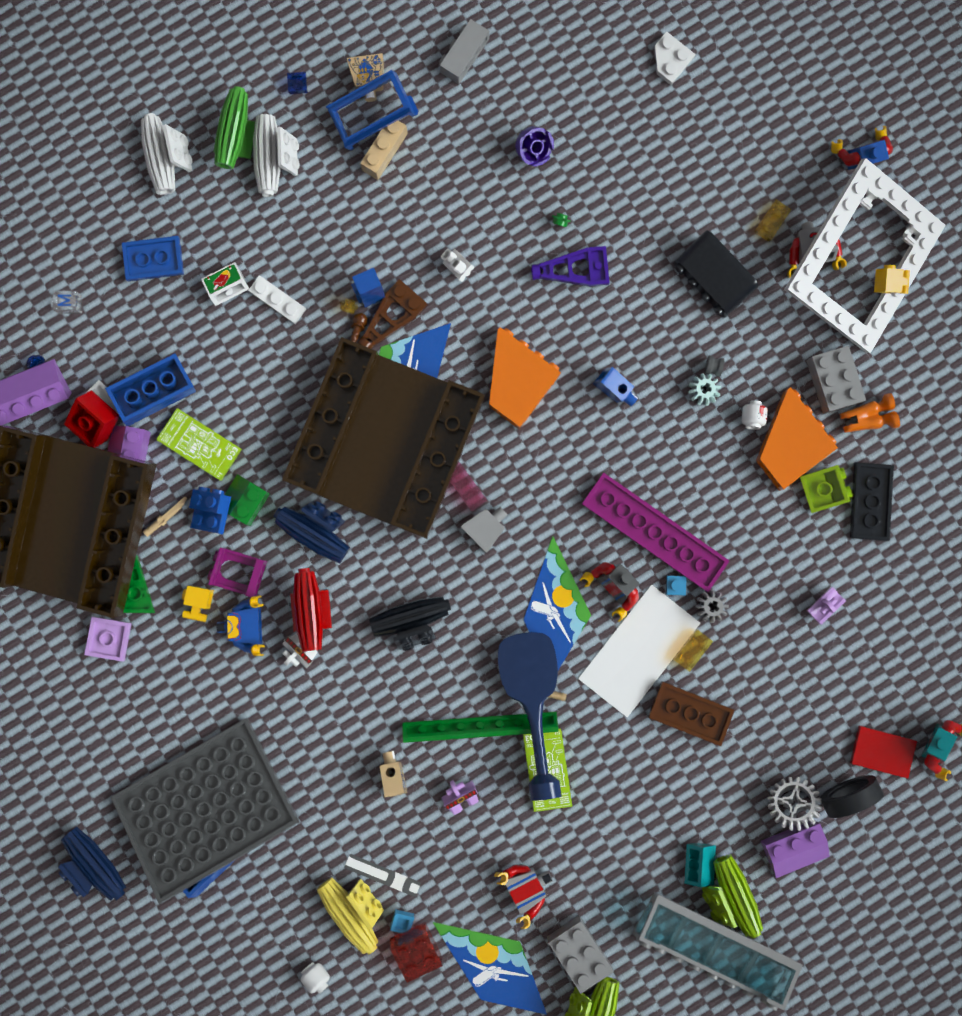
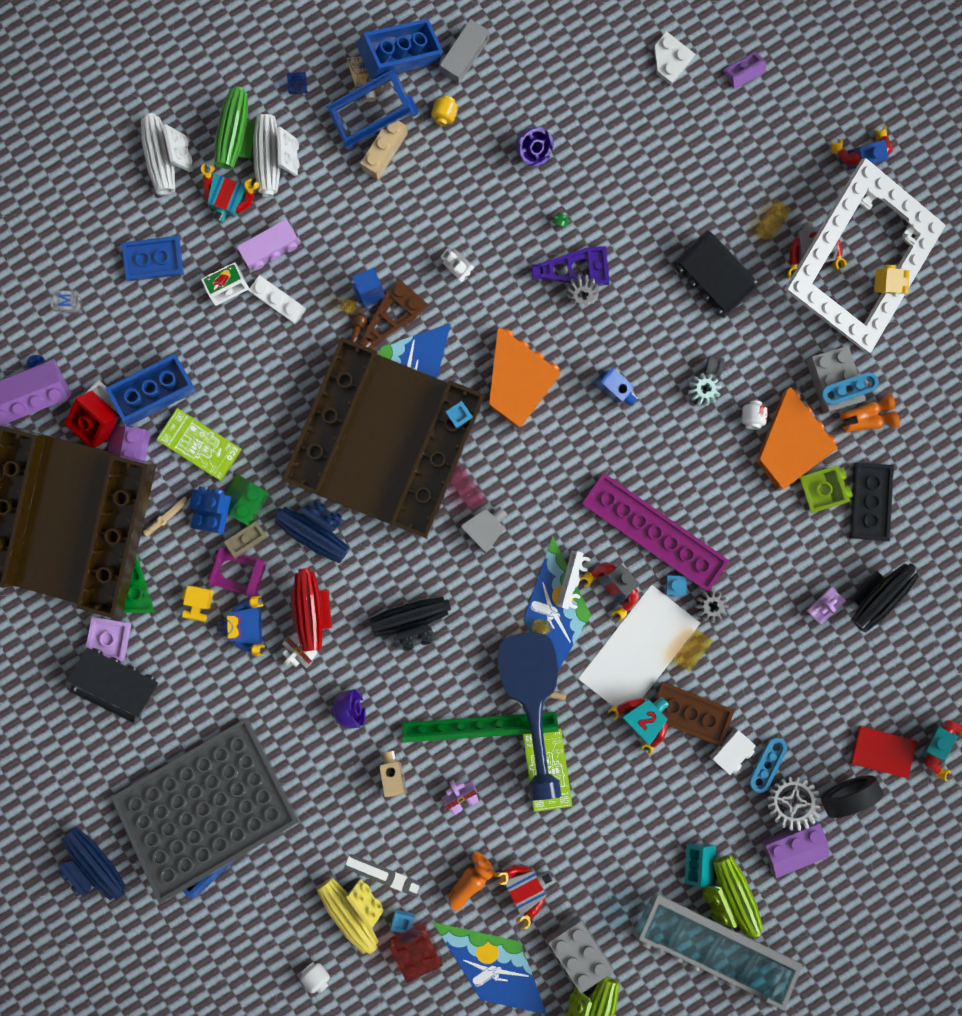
none -> black windscreen [67,647,158,724]
none -> torso [201,163,259,223]
none -> dark tan plate [224,521,267,559]
none -> lavender brick [237,219,300,271]
none -> dark purple cylinder [331,689,366,729]
none -> blue brick [356,18,444,80]
none -> yellow head [431,95,458,126]
none -> dark azure plate [446,401,473,429]
none -> orange piece [448,851,495,911]
none -> clear yellow plate [532,619,551,635]
none -> white plate [556,551,591,609]
none -> light grey gear [567,274,599,307]
none -> teal torso [608,697,669,755]
none -> white brick [709,728,756,775]
none -> medium lavender slope [723,52,766,89]
none -> dark azure plate [749,737,787,793]
none -> dark azure plate [821,372,879,405]
none -> black plate [850,563,919,633]

